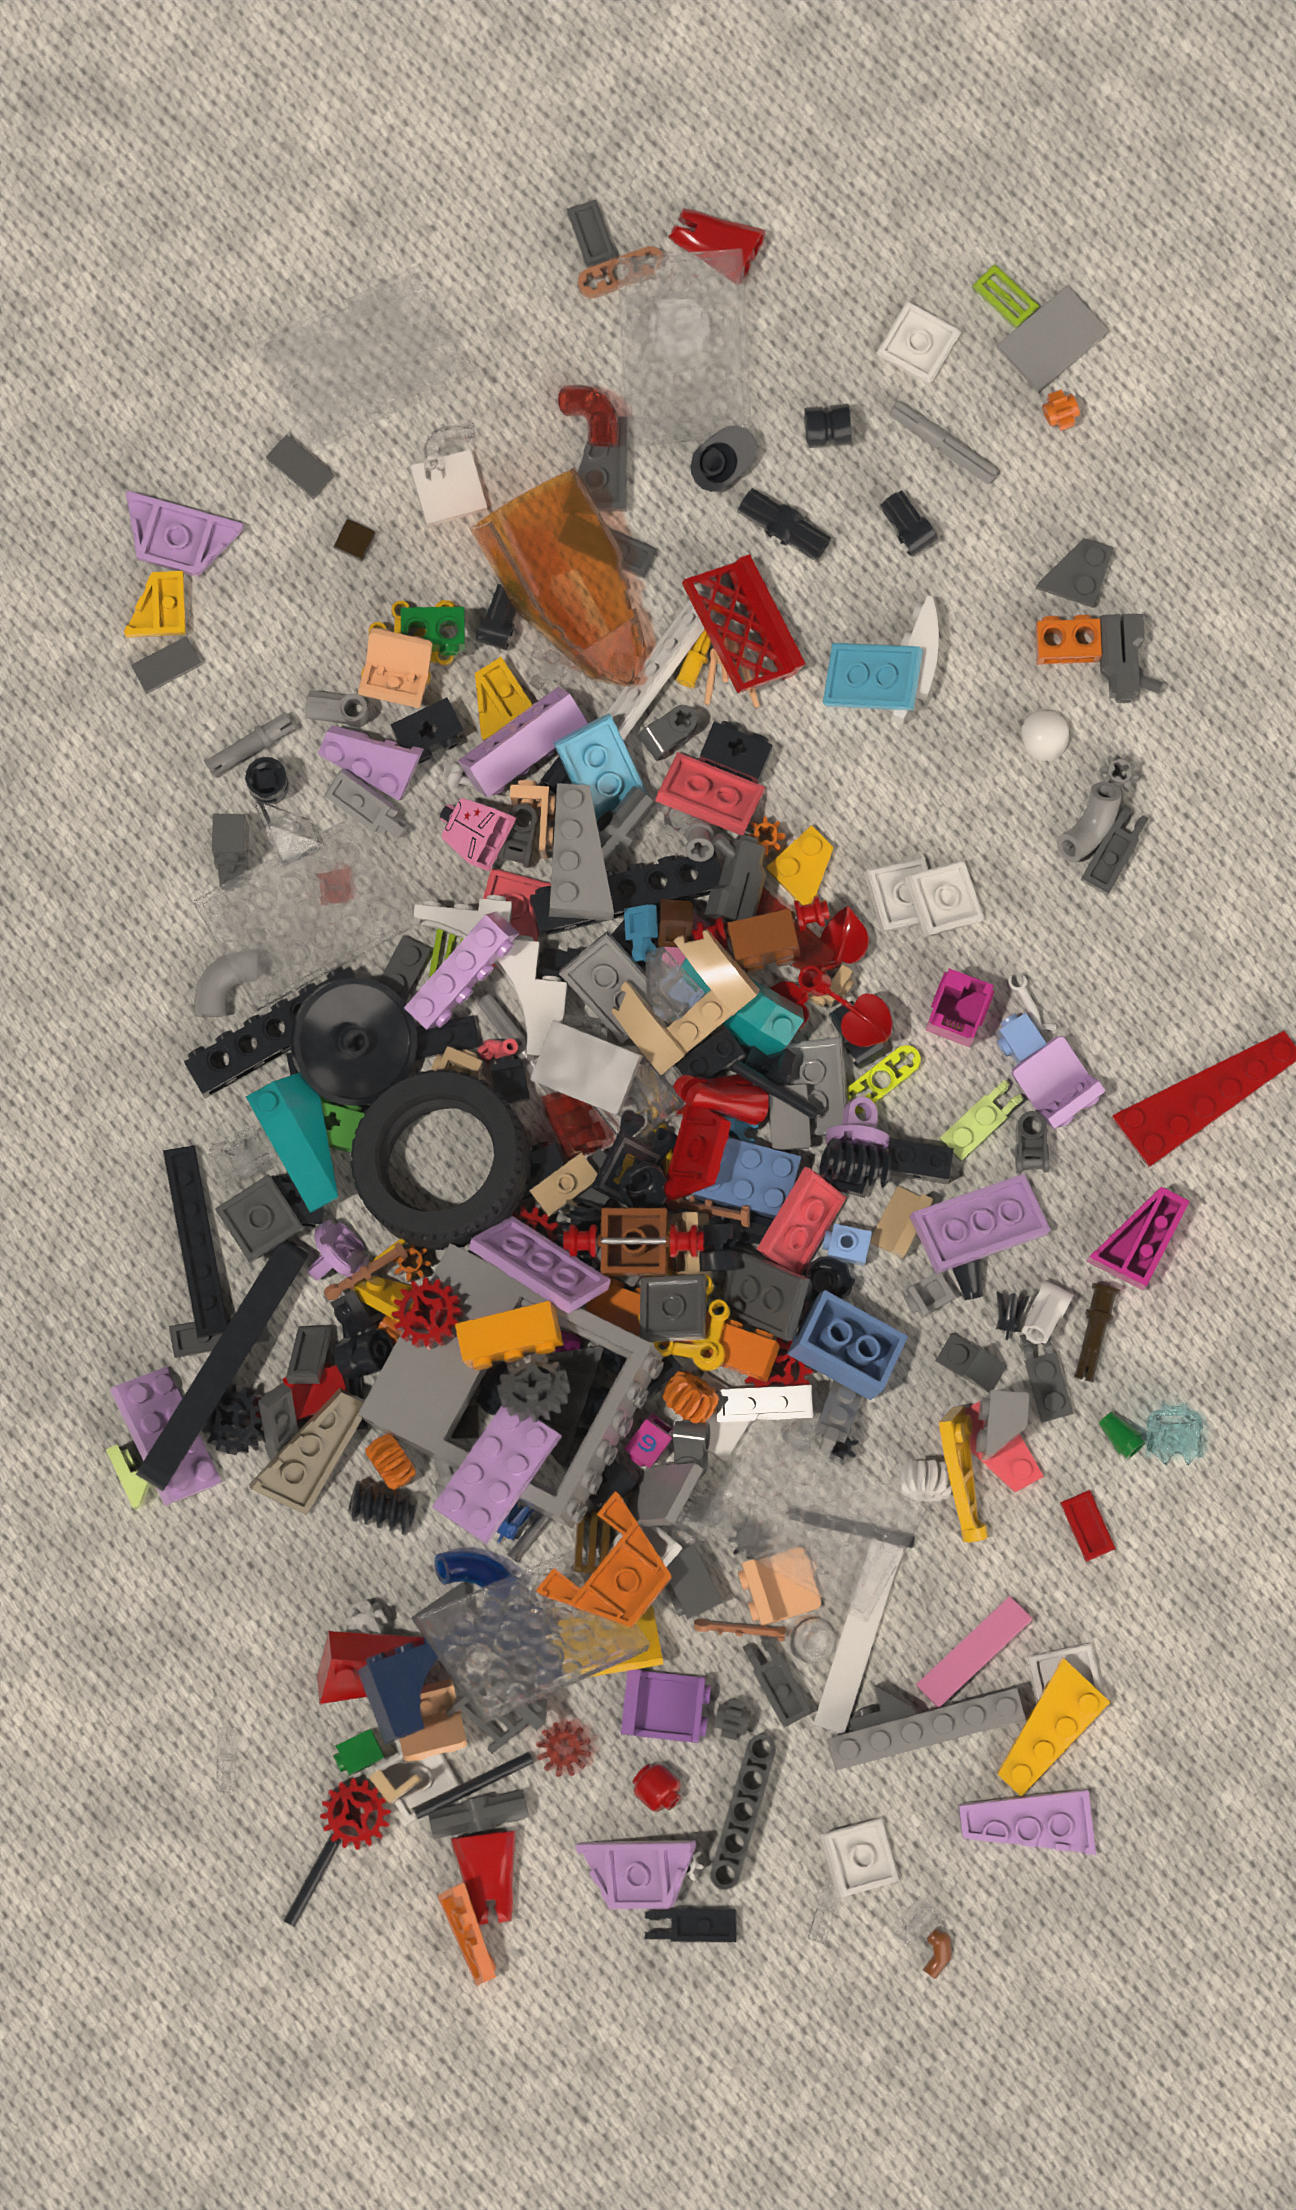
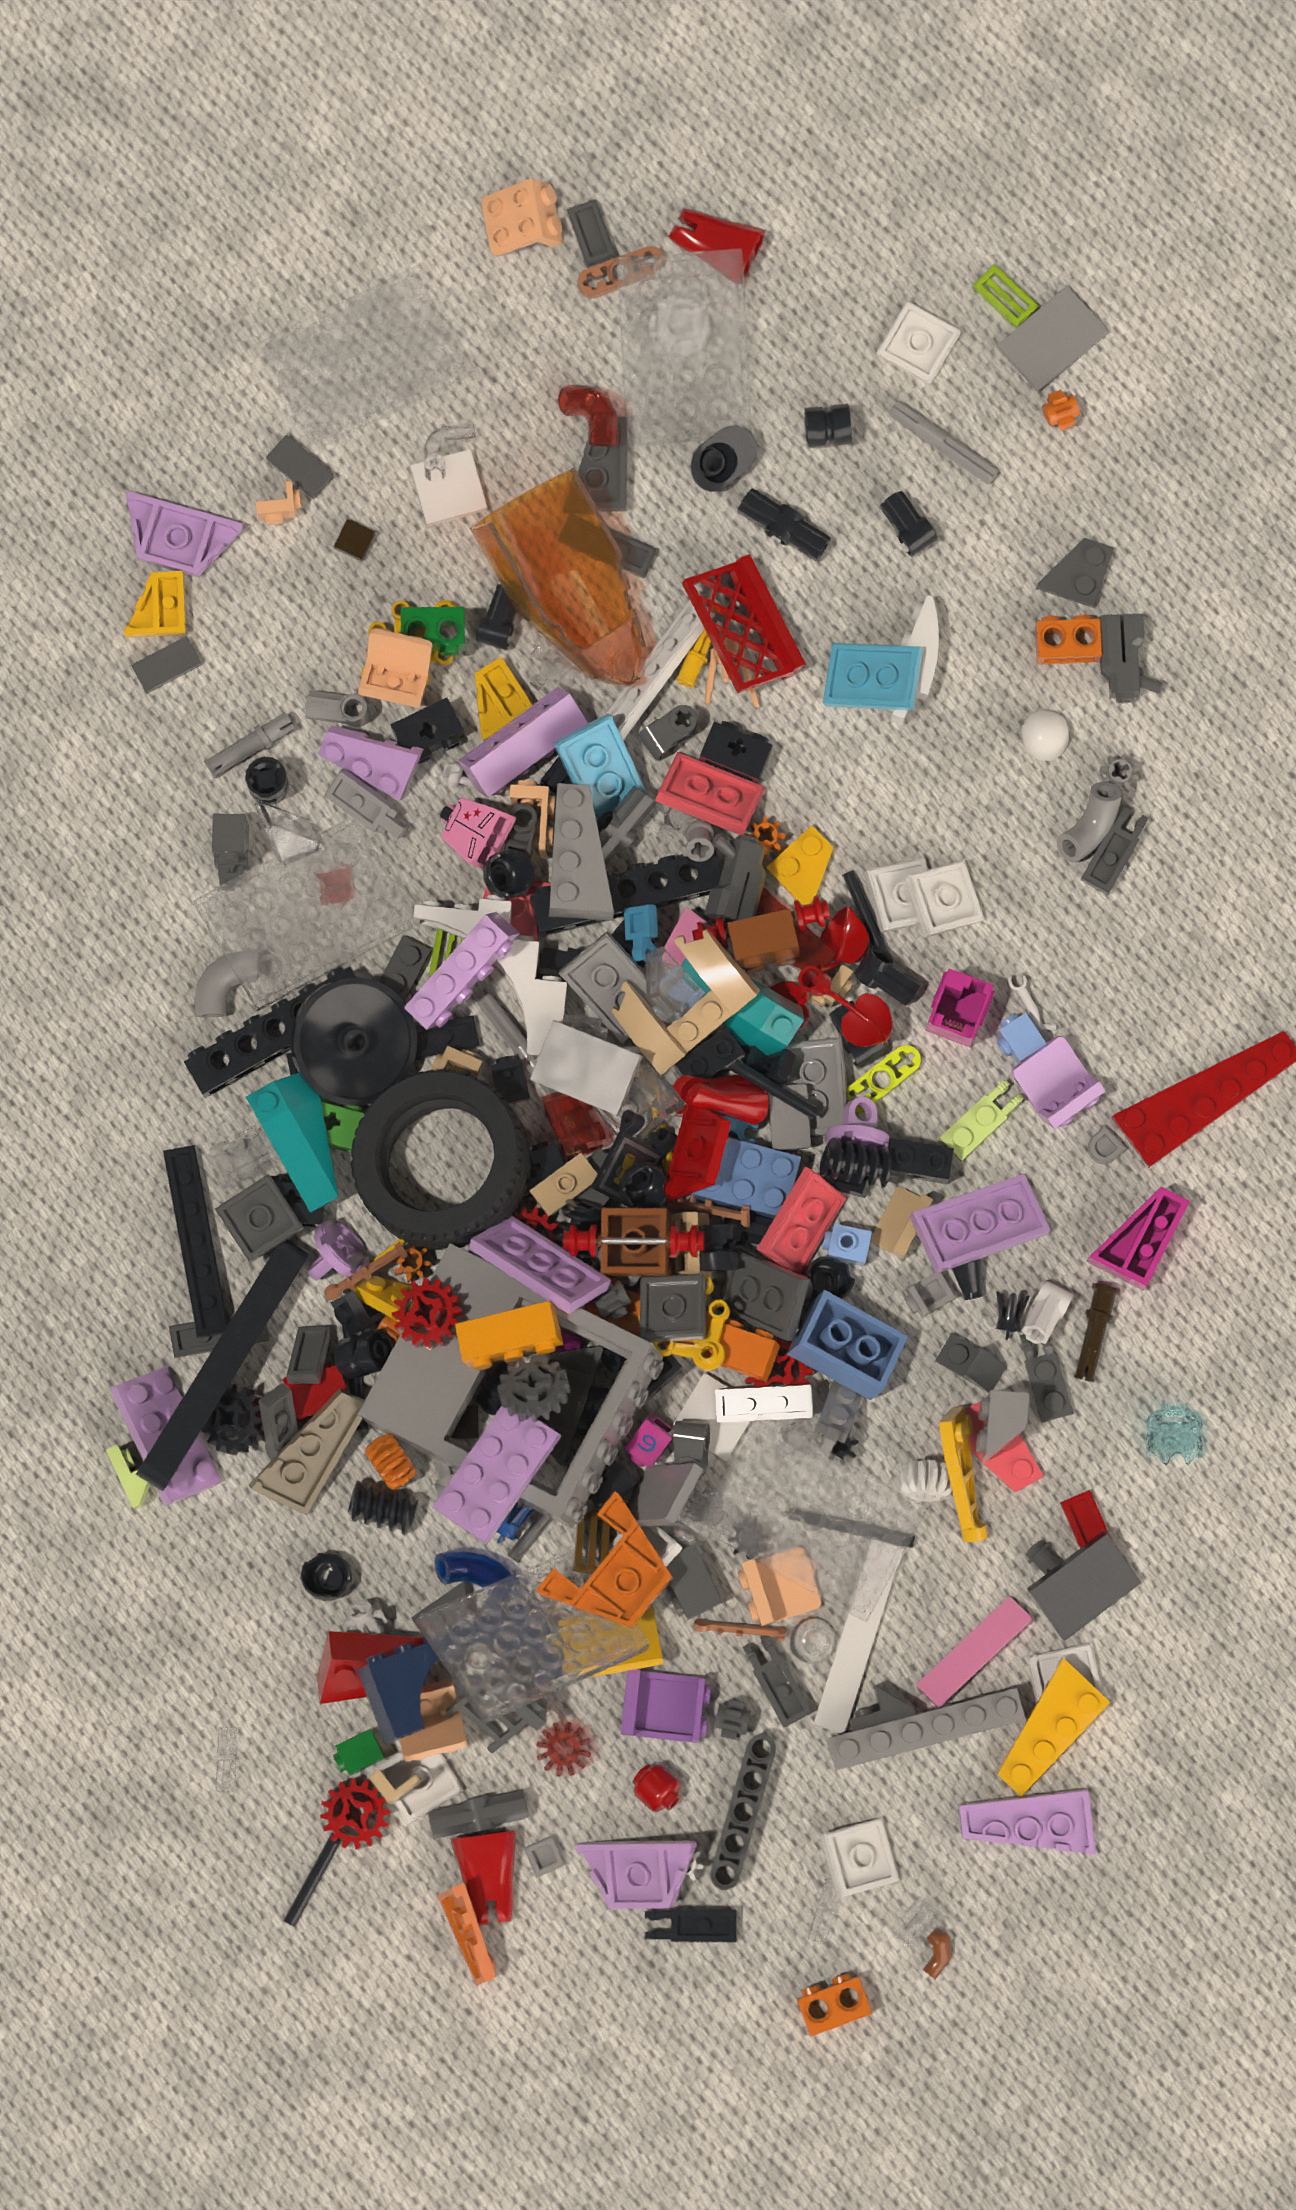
black bar [412,1752,534,1820] -> none
coral arm [477,1039,518,1061] -> none
reddish brown panel [658,899,693,948] -> none
orange gear [662,1371,719,1424] -> none
dark grey piece [1015,1111,1049,1173] -> none
green cone [1098,1411,1146,1460] -> none
none -> light nougat bracket [256,481,301,525]
none -> black hair [300,1553,352,1602]
none -> light nougat bracket [481,178,563,256]
none -> black hair [483,849,534,899]
none -> light grey tile [523,1835,566,1878]
none -> dark grey gear [593,1280,632,1321]
none -> orange brick [796,1972,872,2037]
none -> black bar [842,870,889,953]
none -> black piece [854,946,922,1006]
none -> dark grey pin [1025,1541,1060,1574]
none -> tile [1027,1531,1141,1641]
none -> light grey tile [1088,1125,1127,1164]

